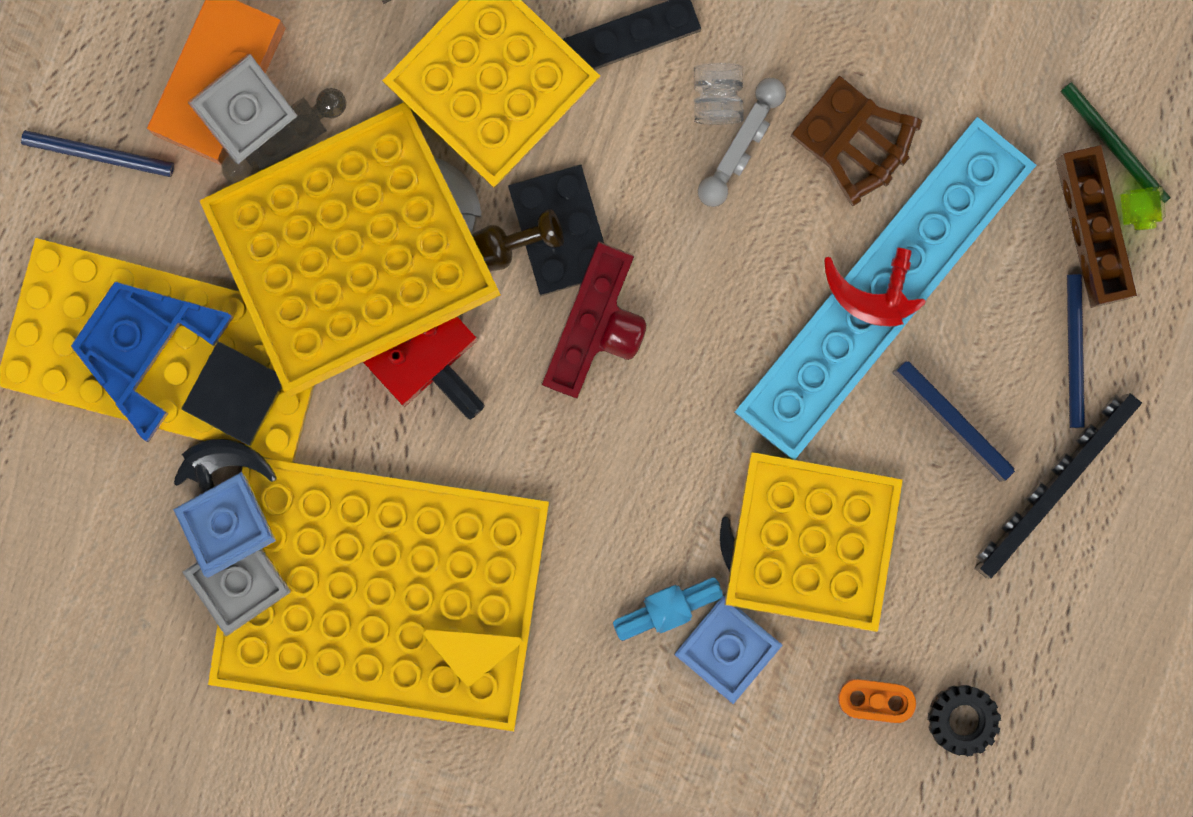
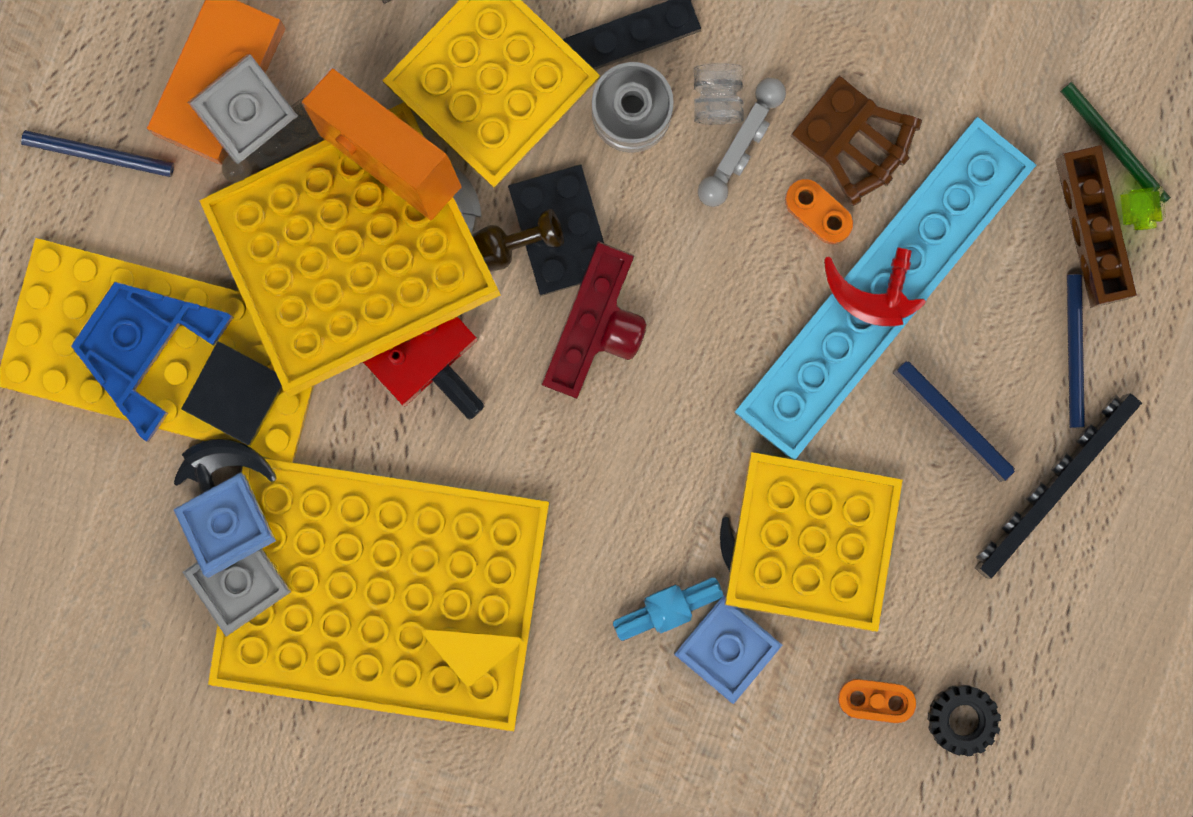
none -> orange brick [302,68,462,221]
none -> light grey wheel [592,62,673,153]
none -> orange plate [785,179,853,244]

